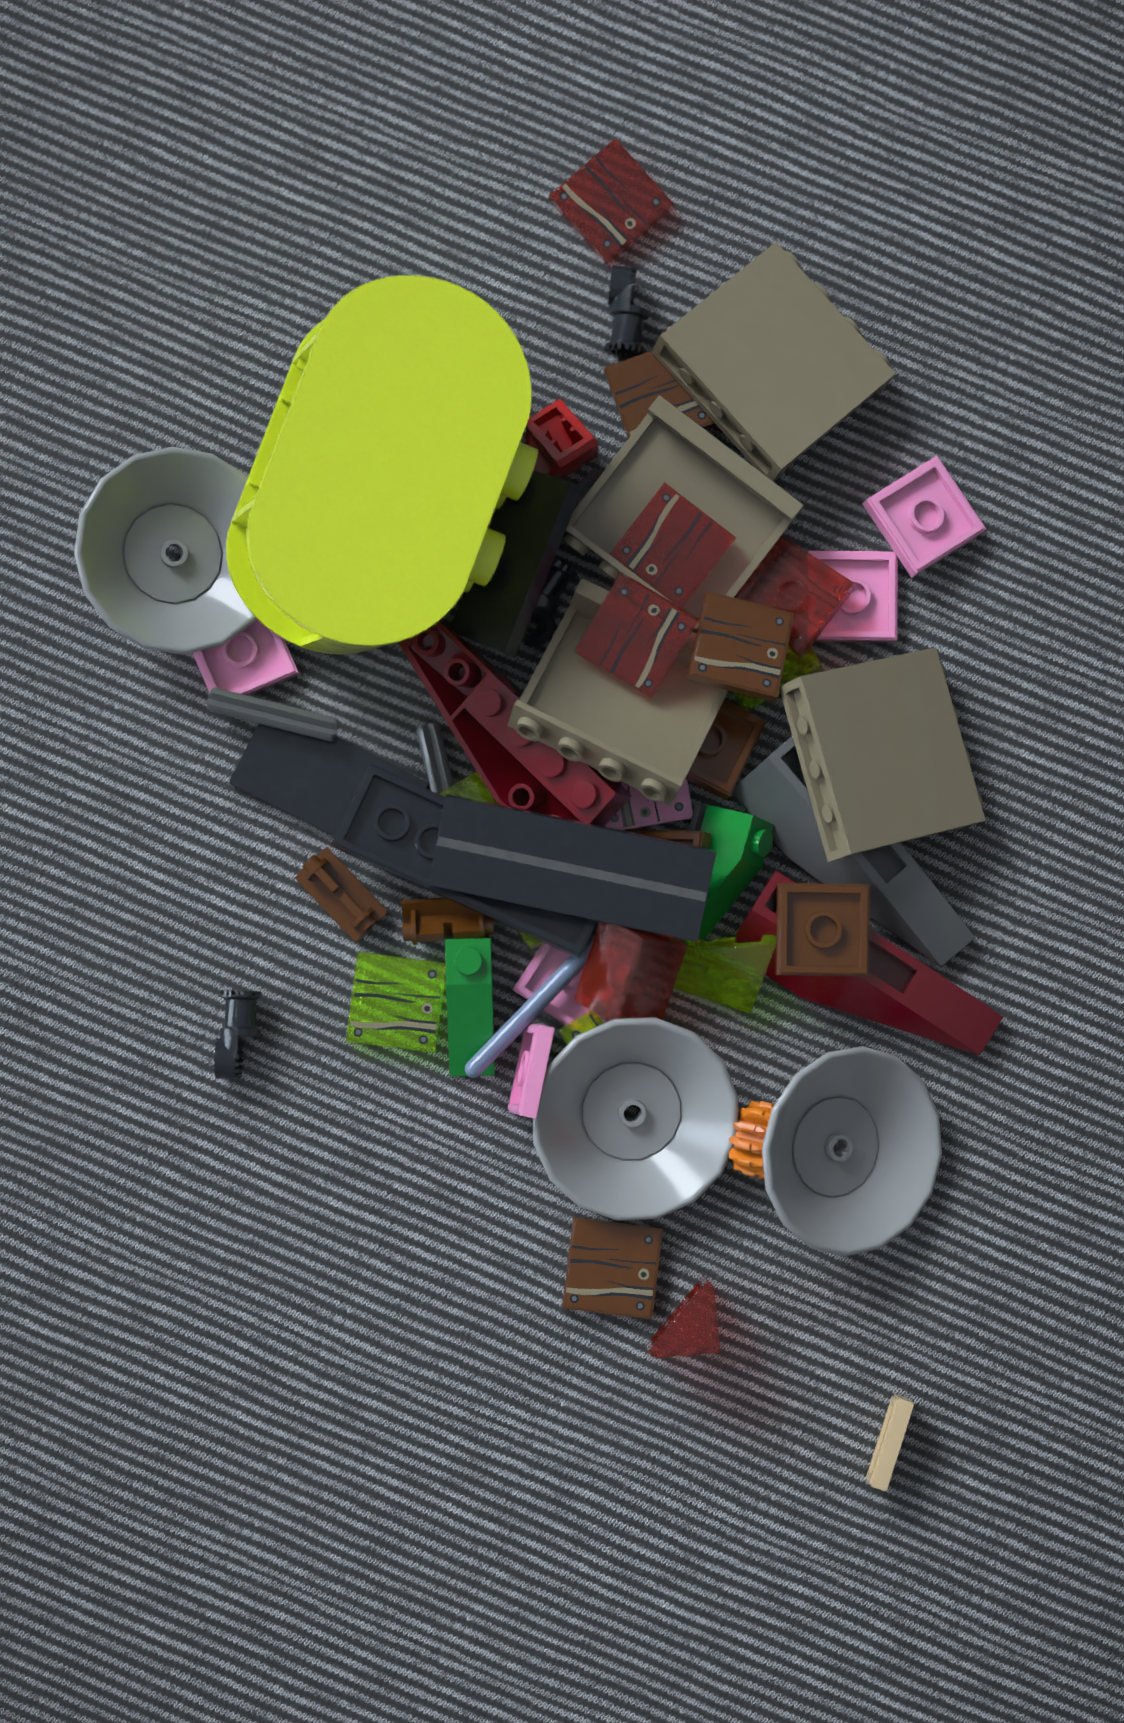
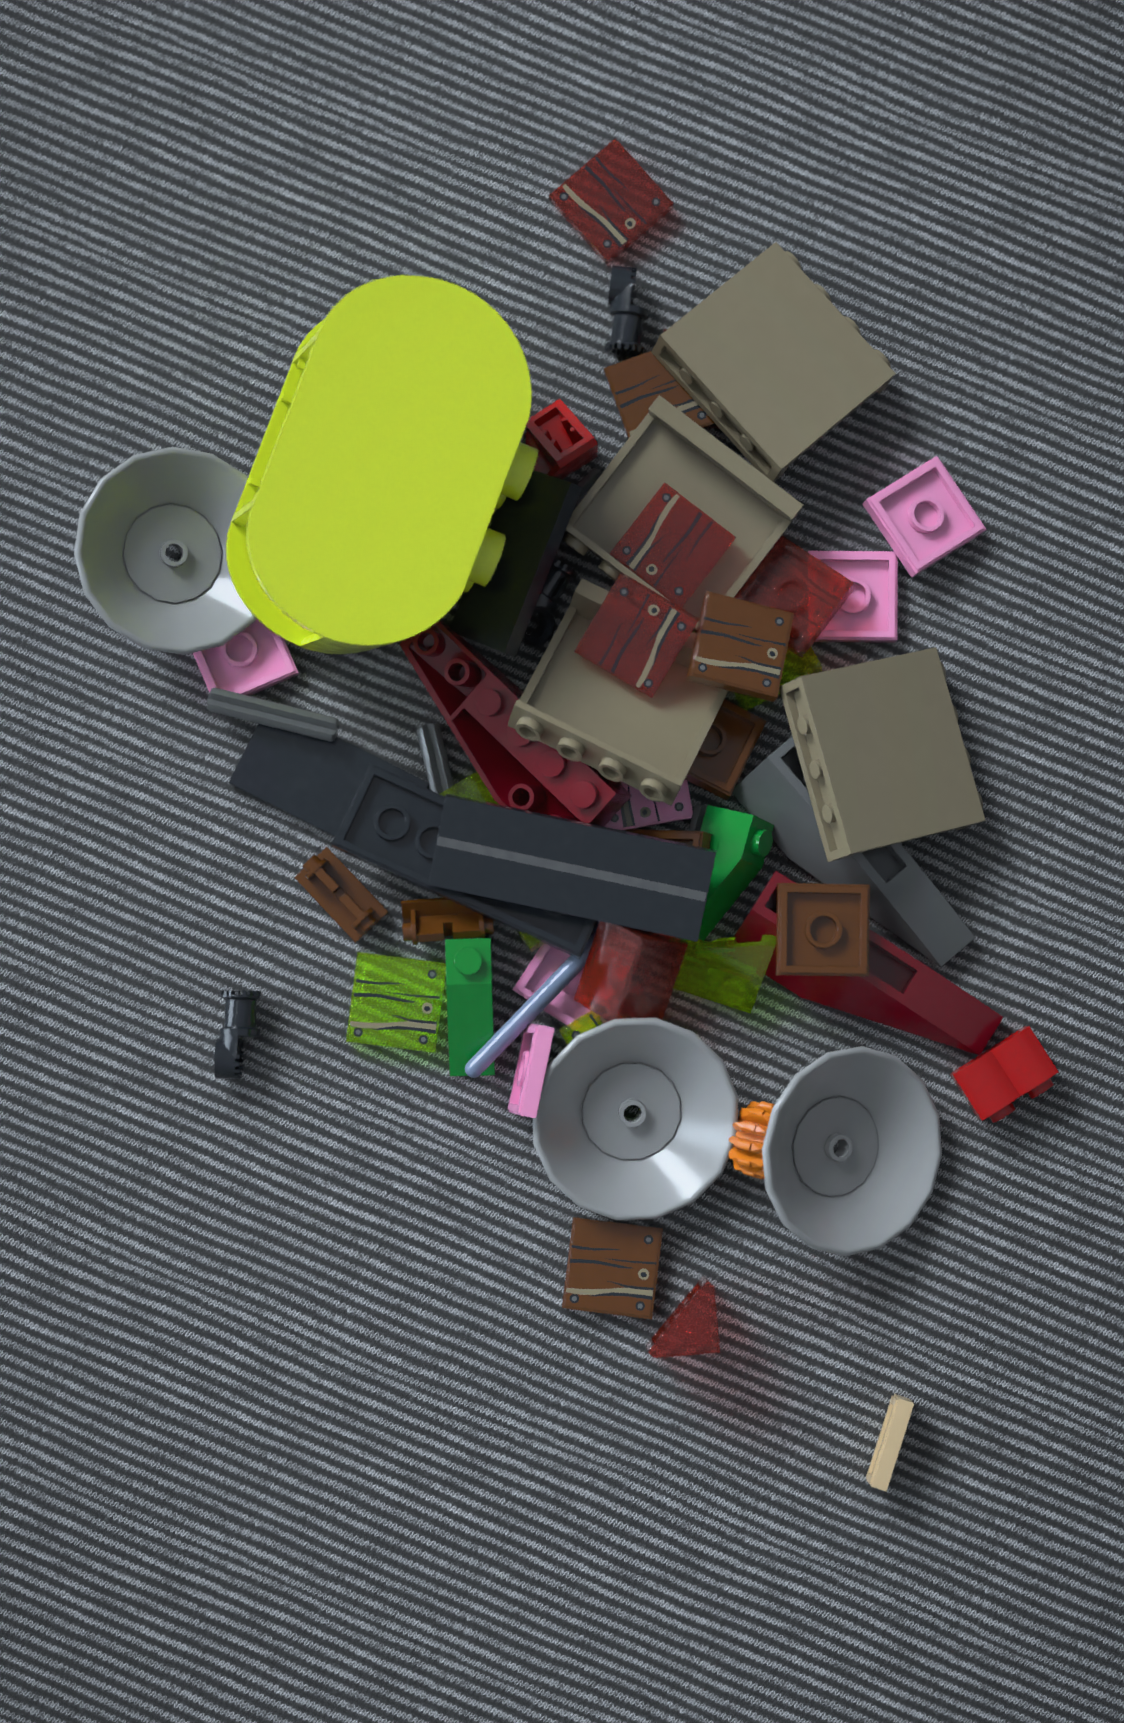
none -> red brick [950,1026,1059,1123]

